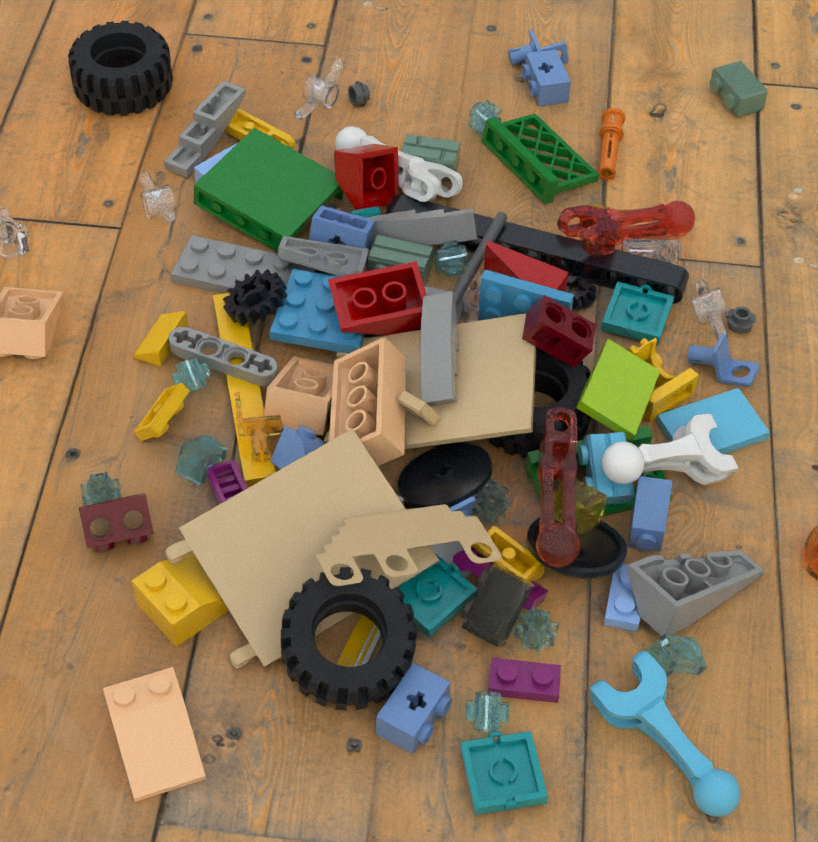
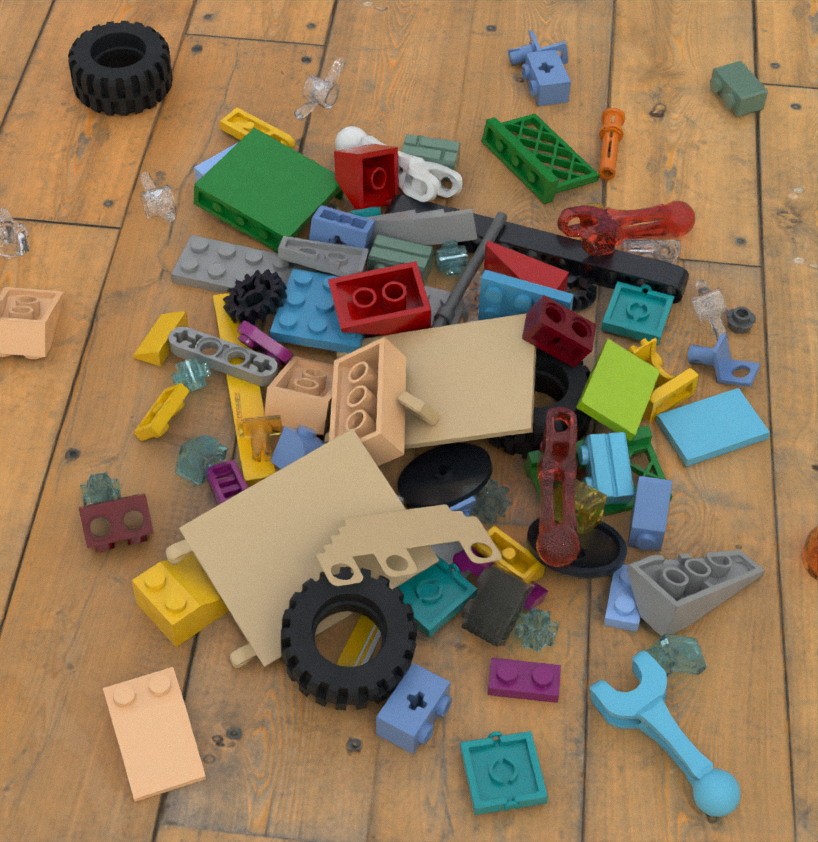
light grey slope [164,81,246,178] -> none
dark grey plate [348,81,370,107] -> none
light grey slope [420,291,459,406] -> none
clear light blue gear [466,691,509,732] -> none
clear light blue gear [469,100,502,135] -> none
white piece [601,414,739,485] -> none
none -> magenta plate [236,320,293,366]

